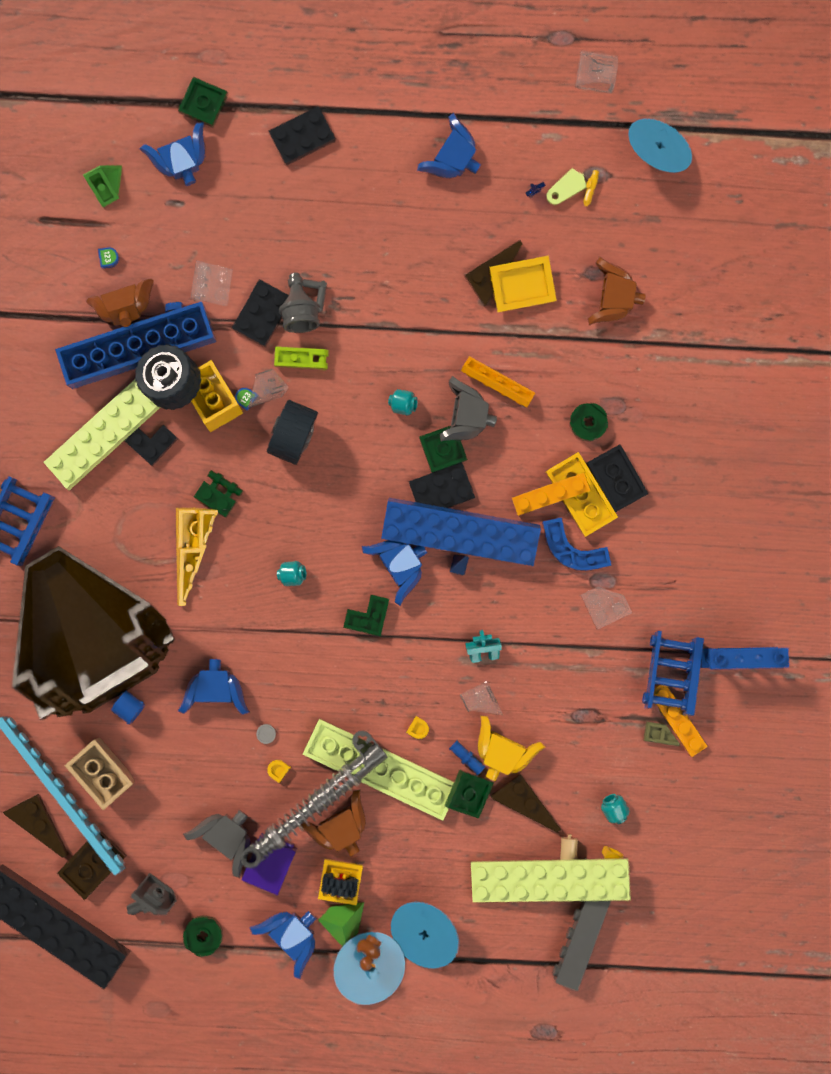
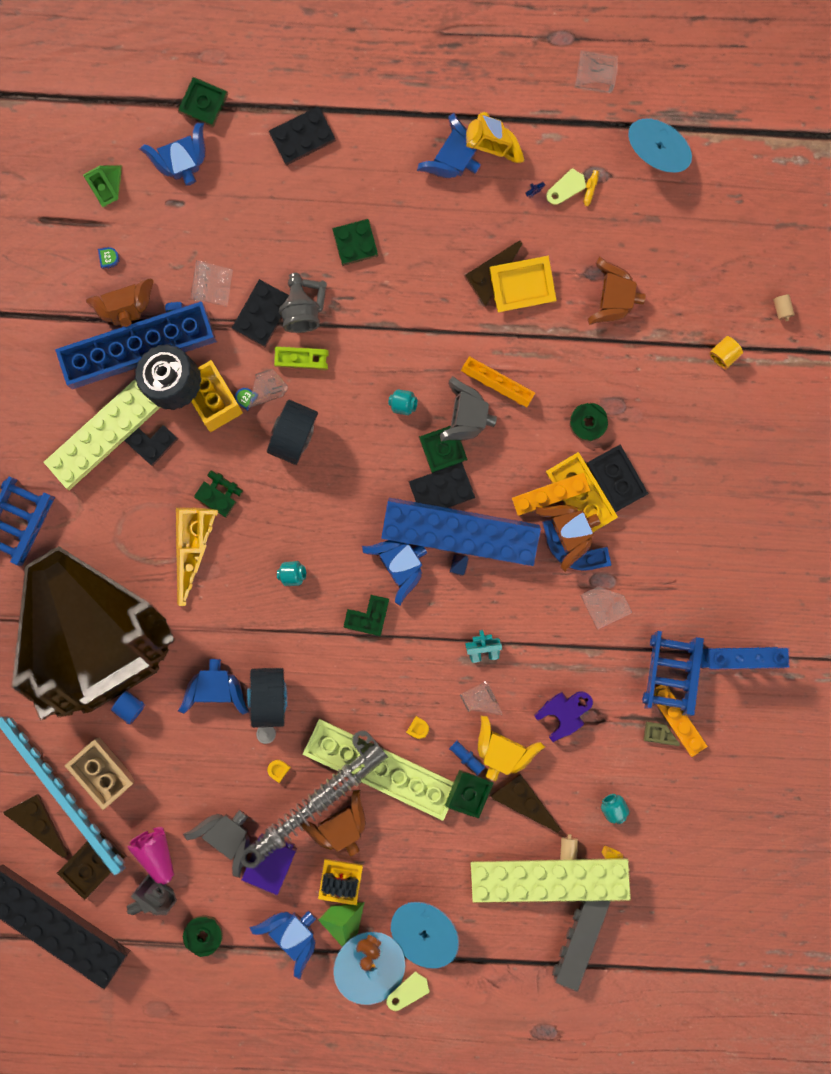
none -> dark pink cone [127,827,174,885]
none -> black wheel [247,668,287,728]
none -> dark green plate [332,219,378,266]
none -> yellowish green piece [387,971,430,1011]
none -> yellow torso [466,112,524,163]
none -> dark purple piece [534,691,593,742]
none -> dark orange torso [536,505,601,573]
none -> yellow piece [709,336,743,370]
none -> tan piece [773,294,795,321]

